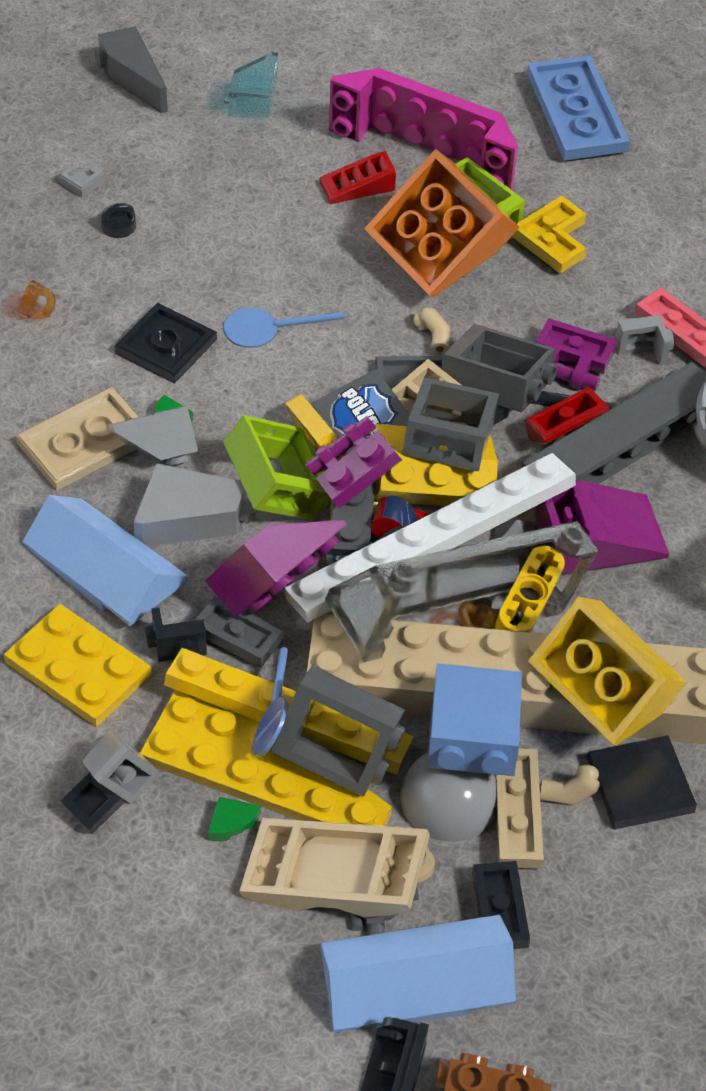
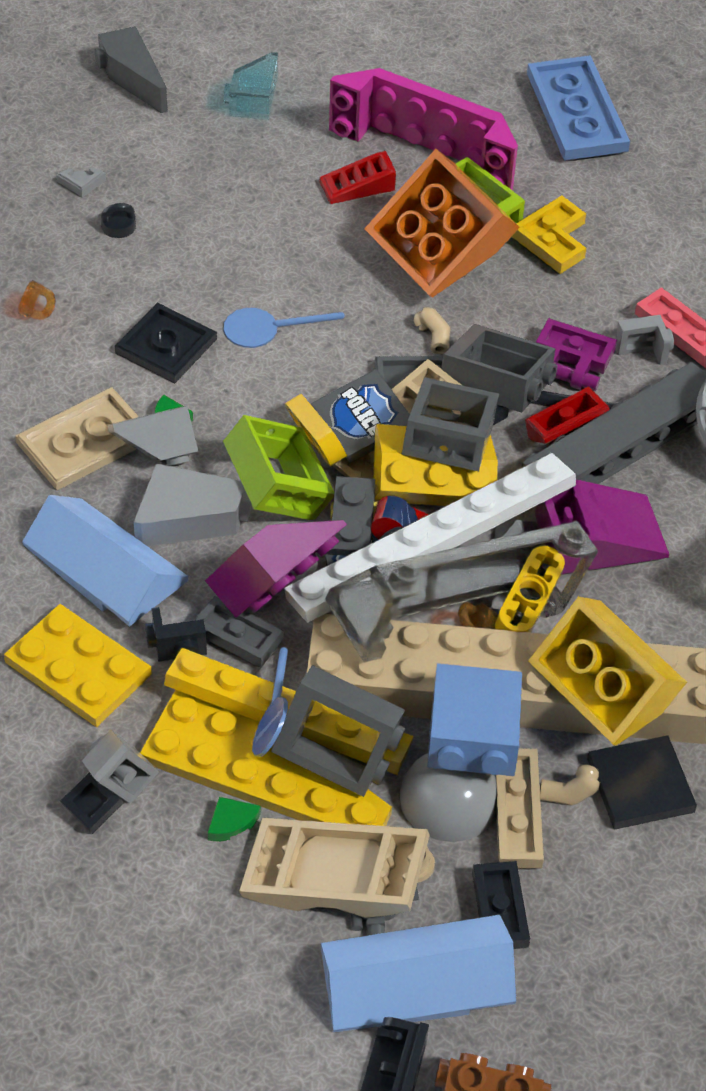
magenta plate [305,416,402,509] -> none

